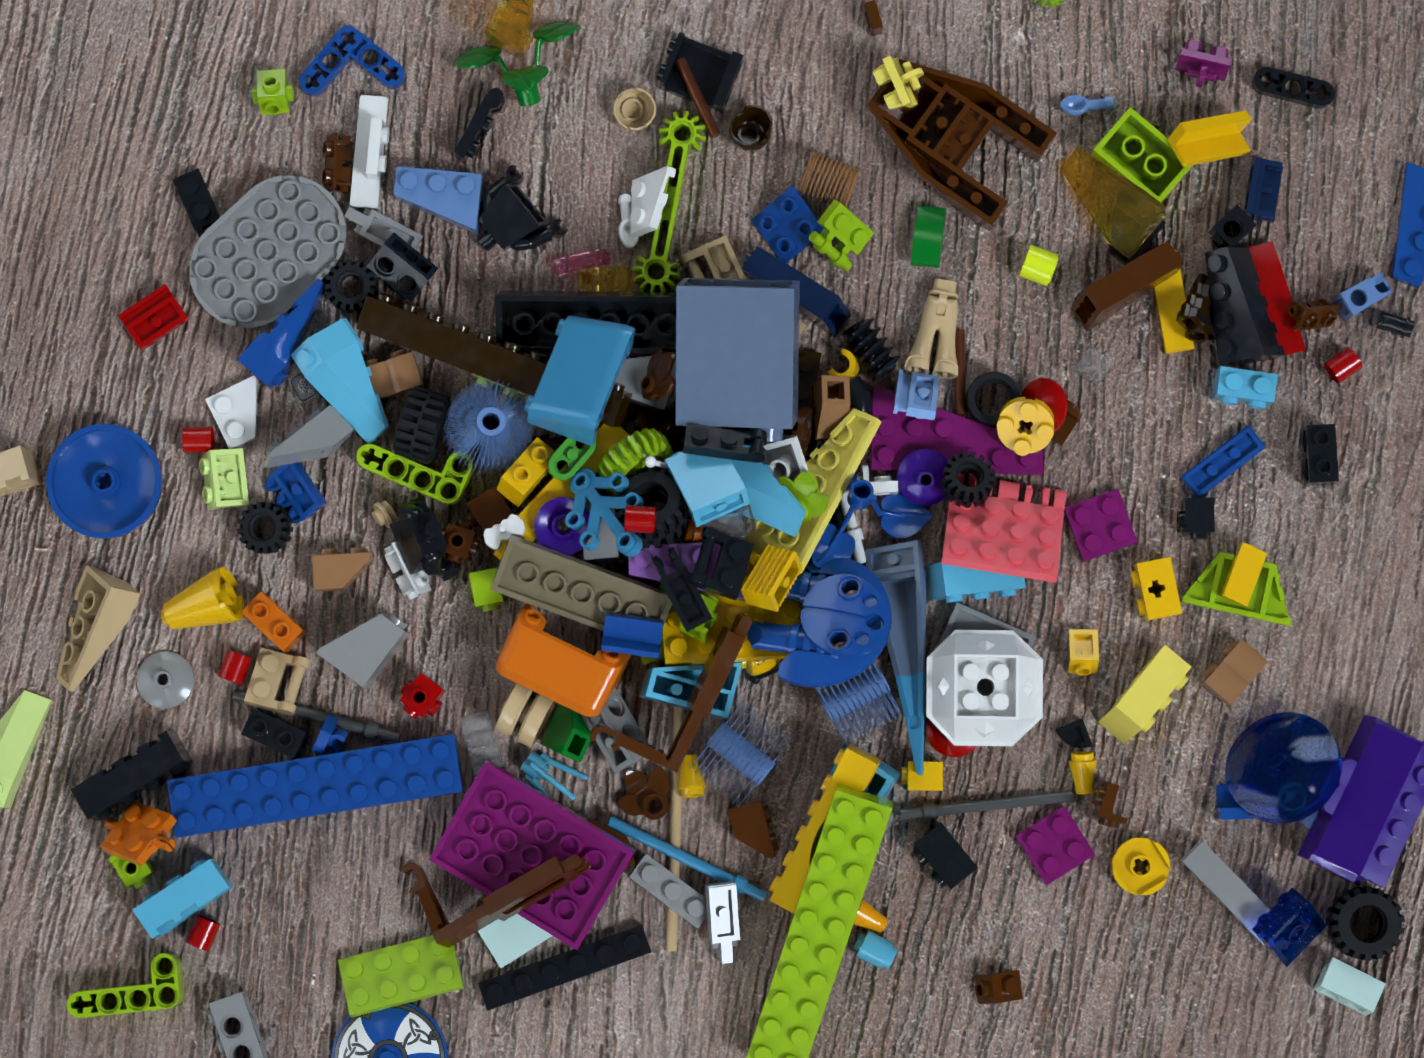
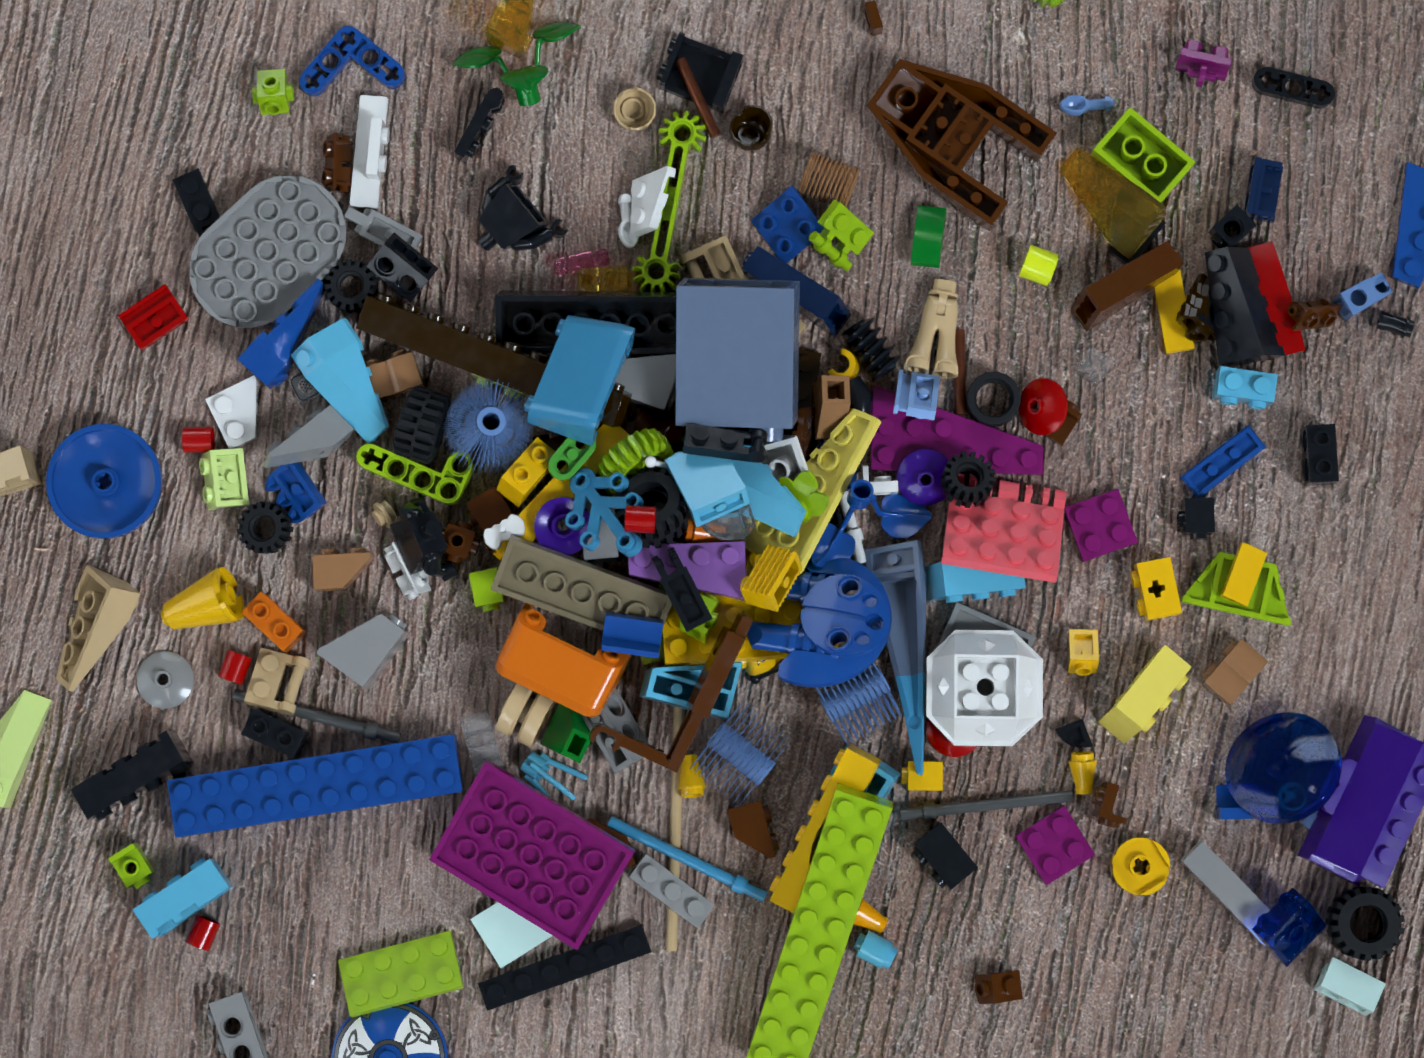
lime beam [66,952,184,1018] -> none
orange plate [100,801,177,866] -> none
blue tile [311,714,348,755] -> none
medium blue wedge [394,166,484,236] -> none
red brick [400,673,446,719] -> none
reddish brown hinge [400,855,591,948] -> none
reddish brown plate [617,766,670,820] -> none
reddish brown plate [640,348,676,400] -> none
black plate [688,527,754,601] -> none
hinge [705,881,740,964] -> none
light yellow hips [873,55,924,110] -> none
yellow plate [997,397,1054,456] -> none
yellow panel [1167,110,1252,167] -> none
red beam [1324,347,1363,384] -> none

